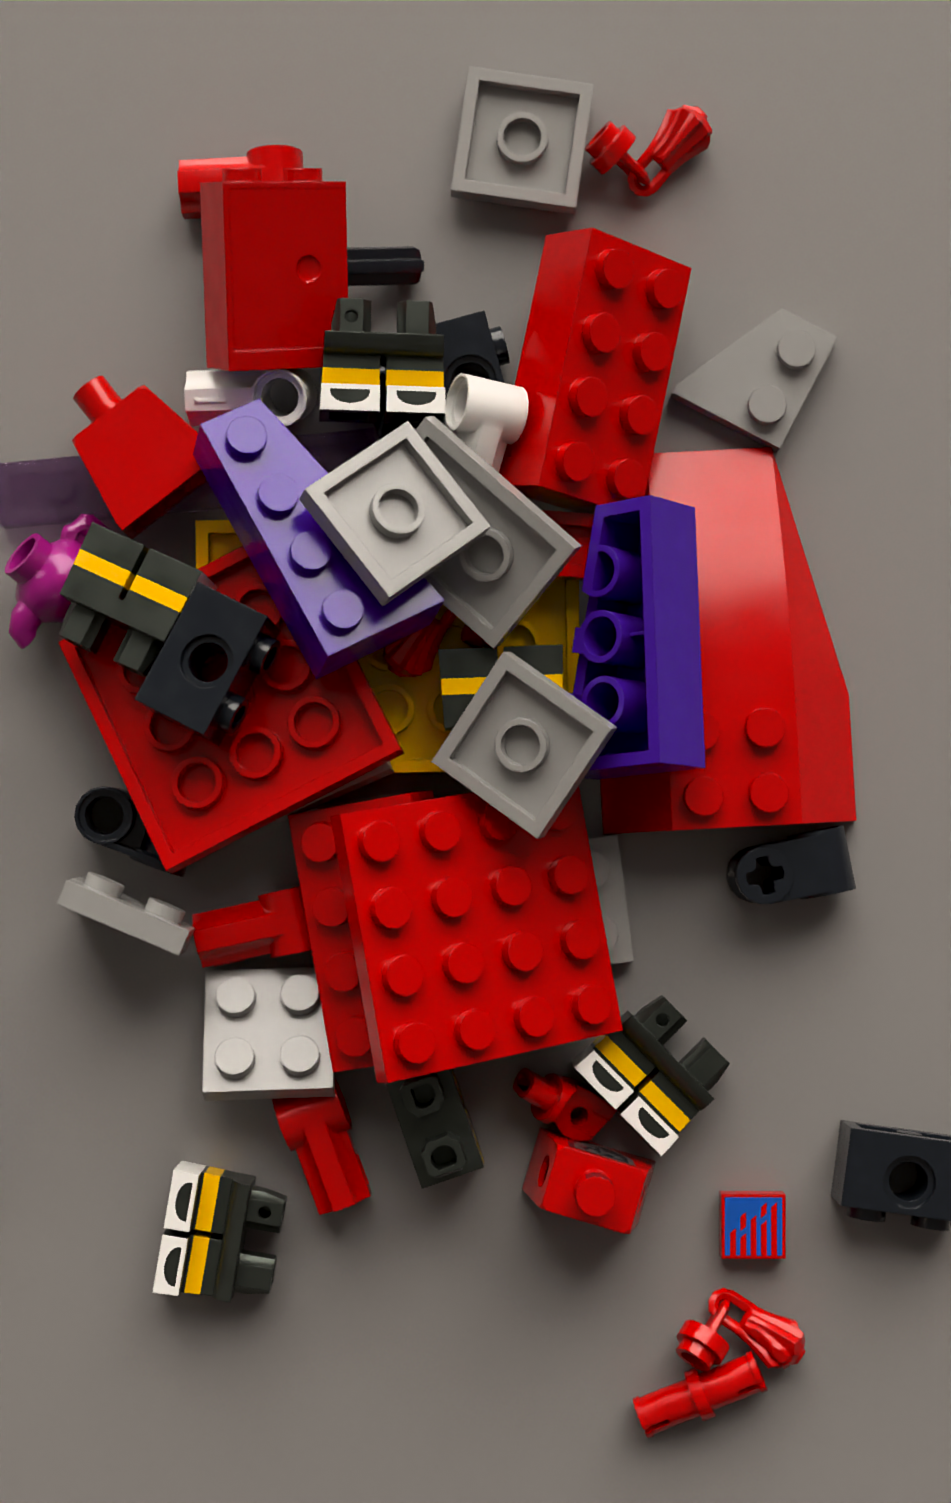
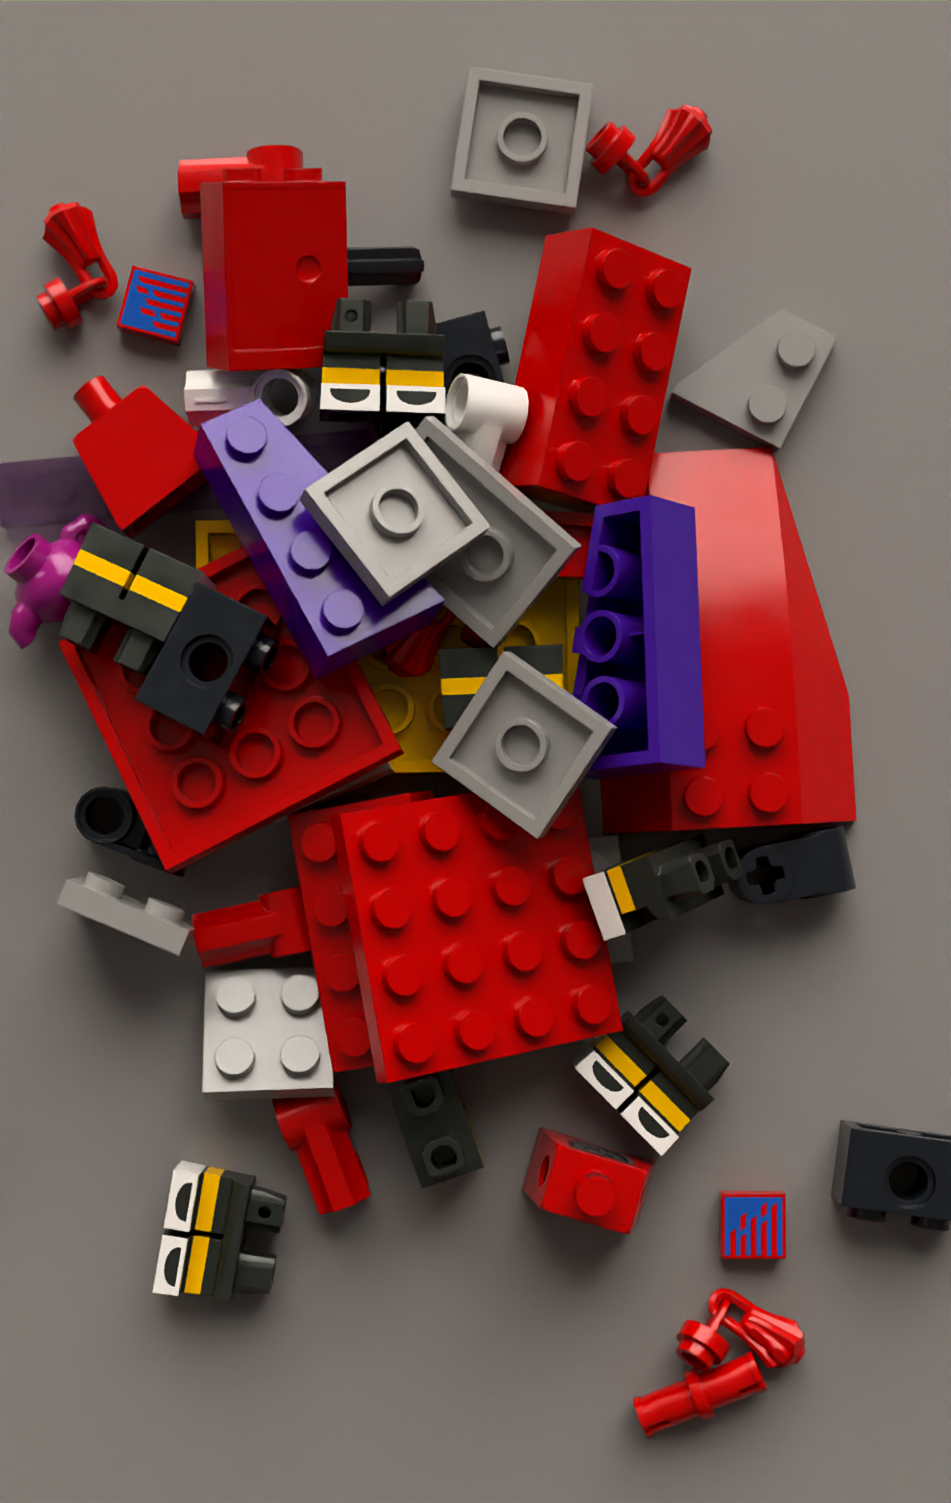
red piece [513,1067,617,1141] -> none
none -> red piece [36,202,119,330]
none -> tile [116,265,196,346]
none -> pearl dark grey hips [582,834,744,941]

